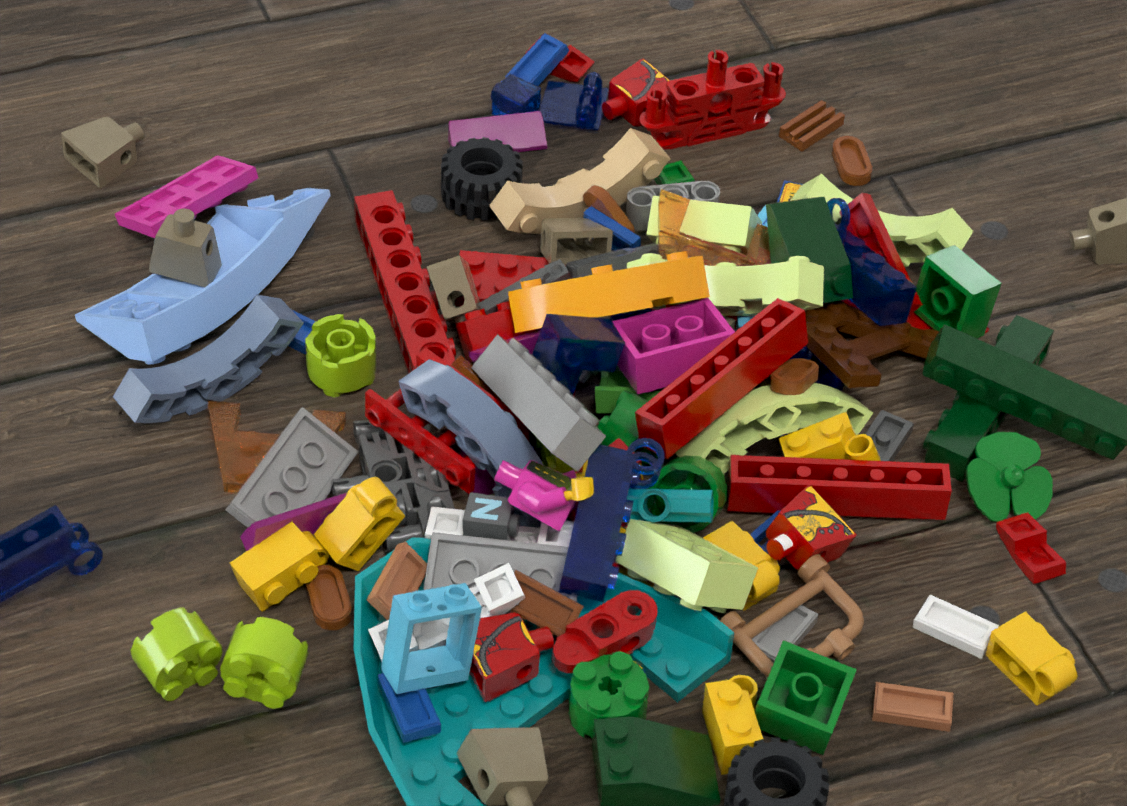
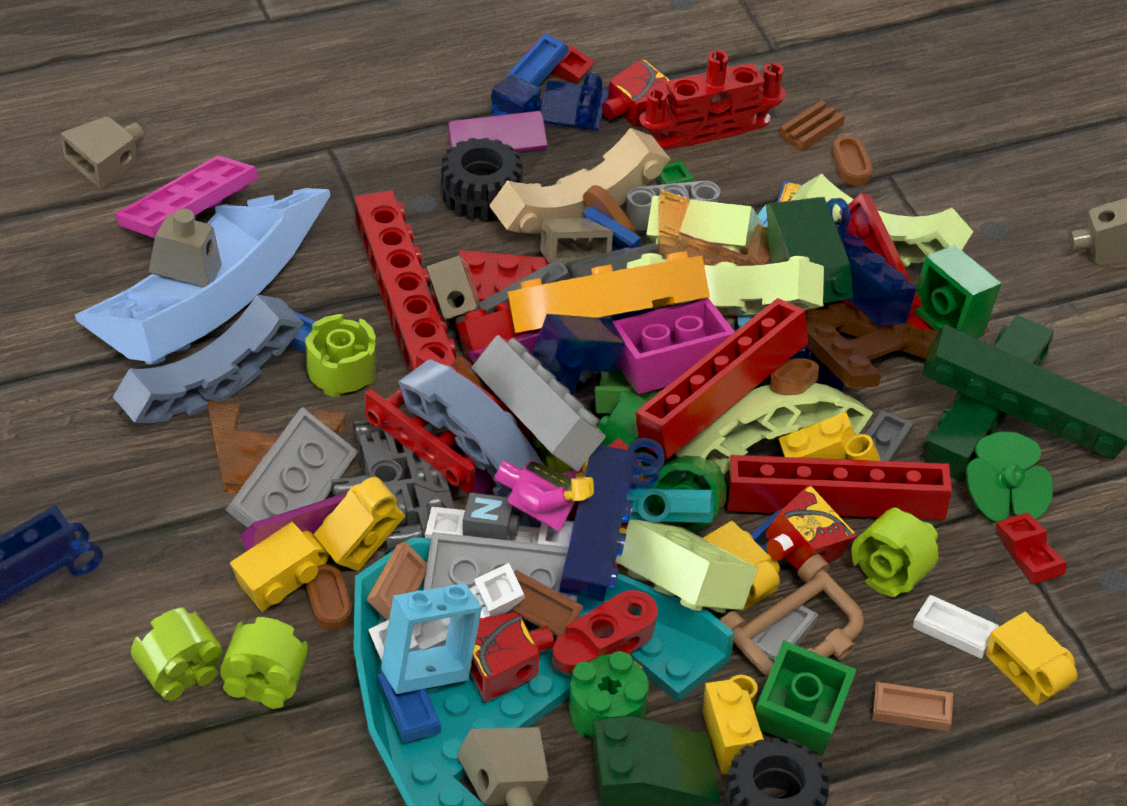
none -> lime brick [851,507,939,597]

